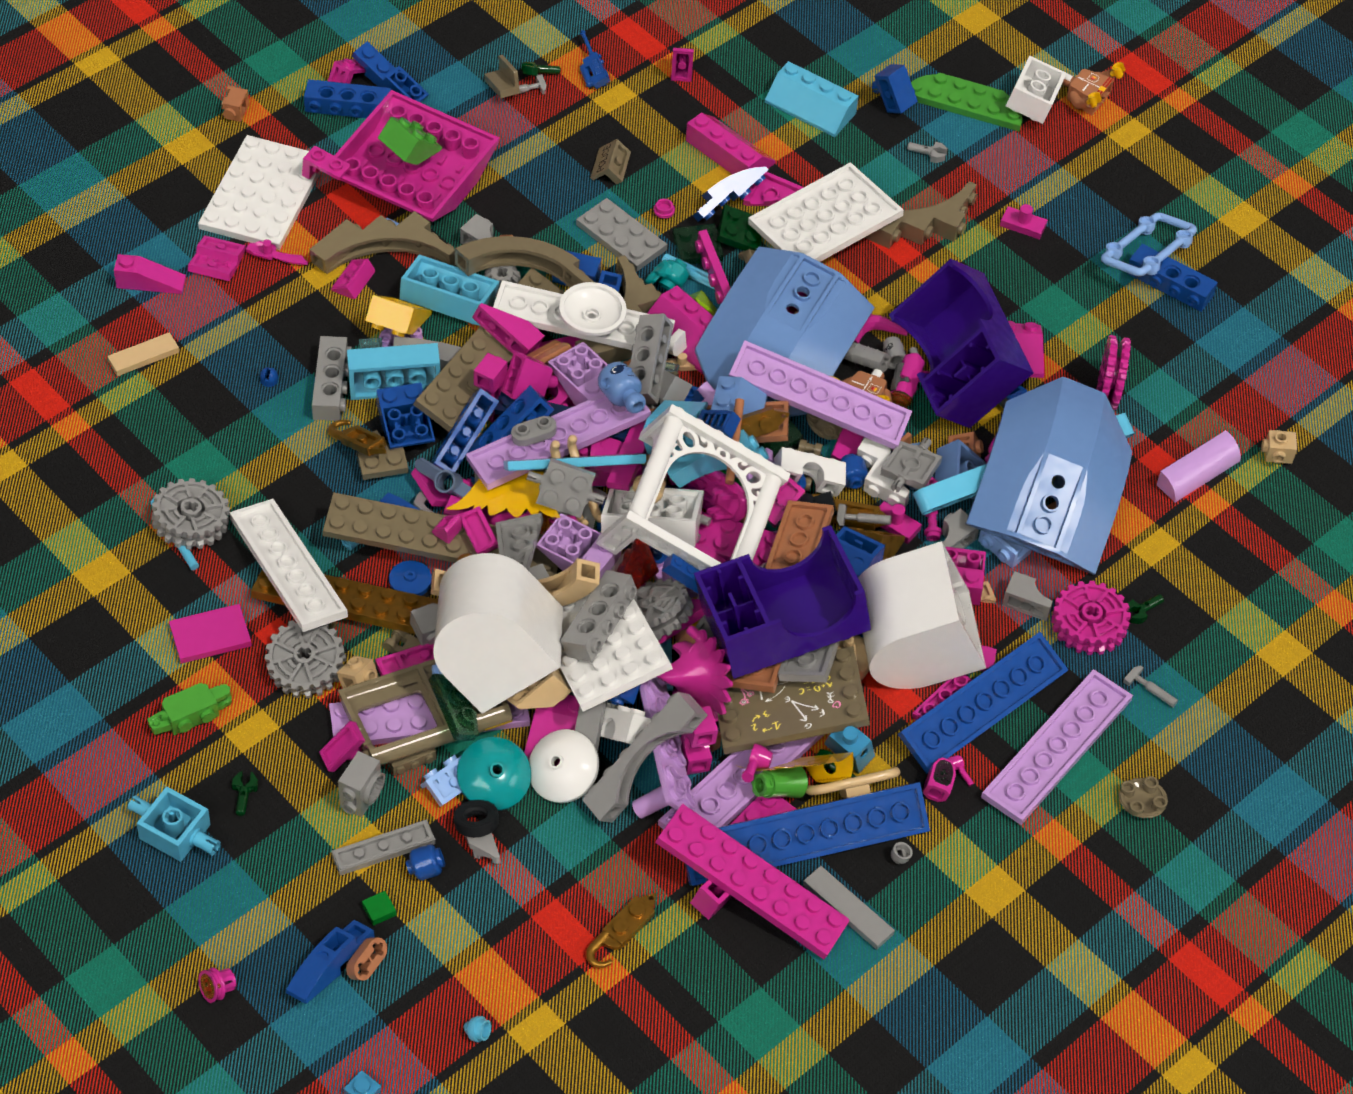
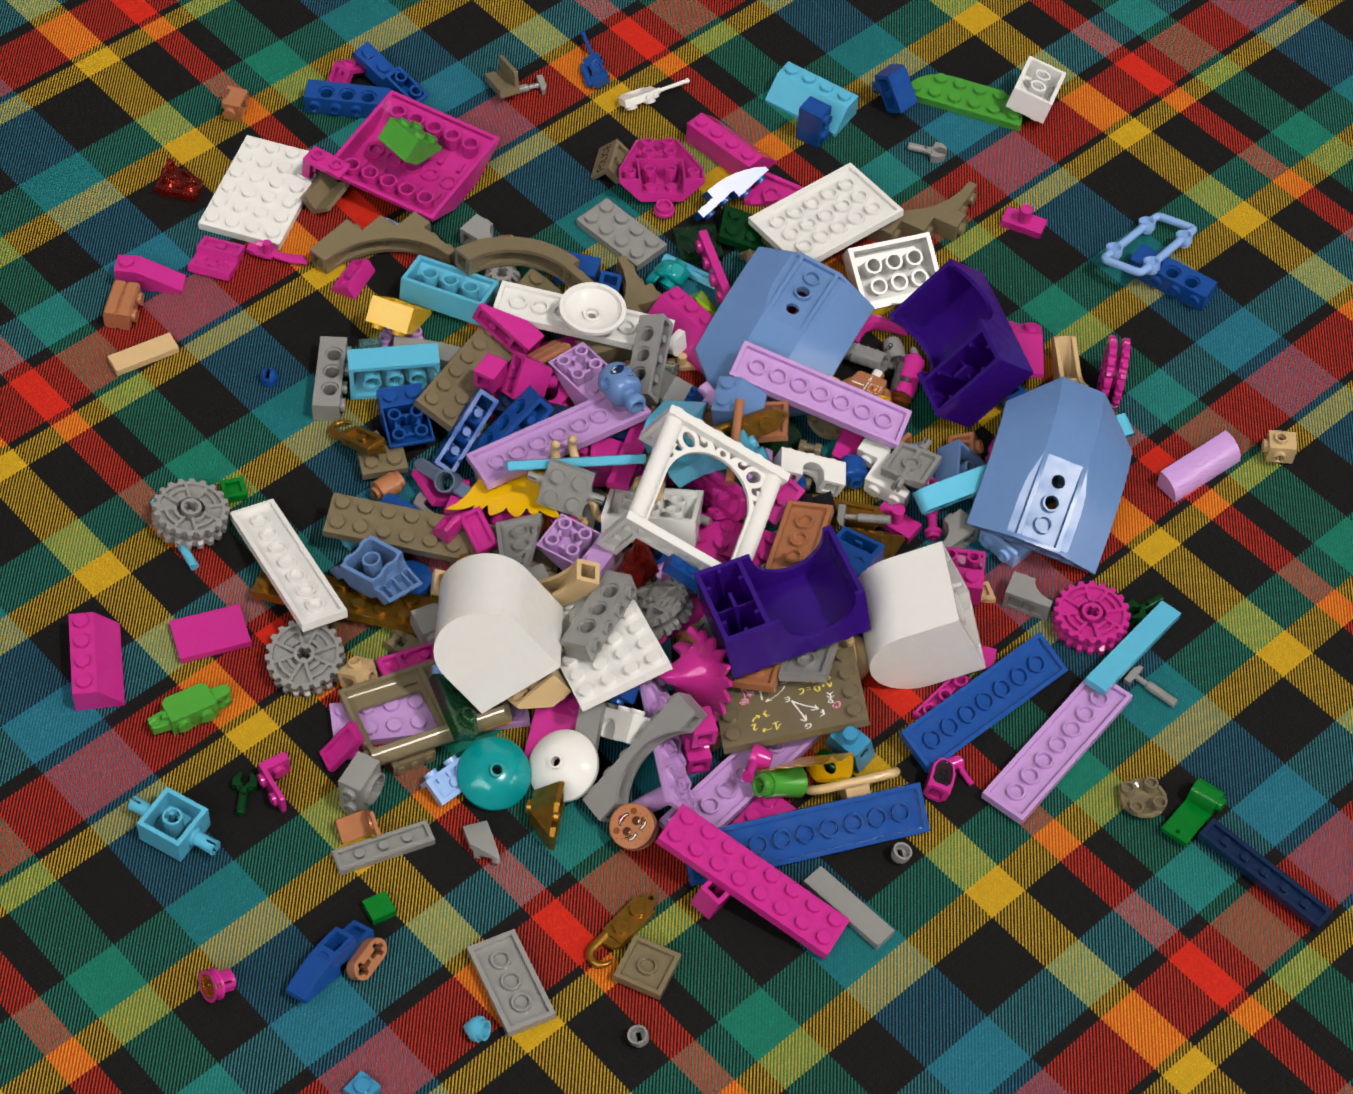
blue head [406,844,445,881] -> none
black tyre [454,800,499,838] -> none
light grey plate [511,416,557,446] -> none
dark green bar [521,62,561,76] -> none
dark pink slope [671,48,694,82] -> none
blue slope [698,410,741,439] -> none
nougat torso [1062,62,1126,116] -> none
none -> dark pink slope [68,612,125,711]
none -> nougat brick [103,280,144,330]
none -> clear red wing [154,158,203,202]
none -> green tile [220,476,248,503]
none -> dark pink bracket [256,751,291,813]
none -> dark tan panel [300,172,350,214]
none -> medium blue slope [329,535,423,605]
none -> nougat bracket [334,808,381,844]
none -> nougat brick [370,471,406,501]
none -> light grey plate [467,929,556,1037]
none -> pearl gold slope [526,781,565,850]
none -> nougat head [609,803,658,851]
none -> dark tan plate [613,934,682,1000]
none -> white piece [618,78,690,110]
none -> dark pink wedge [618,138,705,202]
none -> light grey hinge [627,1025,649,1048]
none -> blue brick [796,96,832,148]
none -> white slope [842,232,939,310]
none -> tan arch [1052,335,1088,386]
none -> medium azure tile [1084,601,1181,696]
none -> green door [1160,777,1228,847]
none -> dark blue plate [1197,818,1333,931]

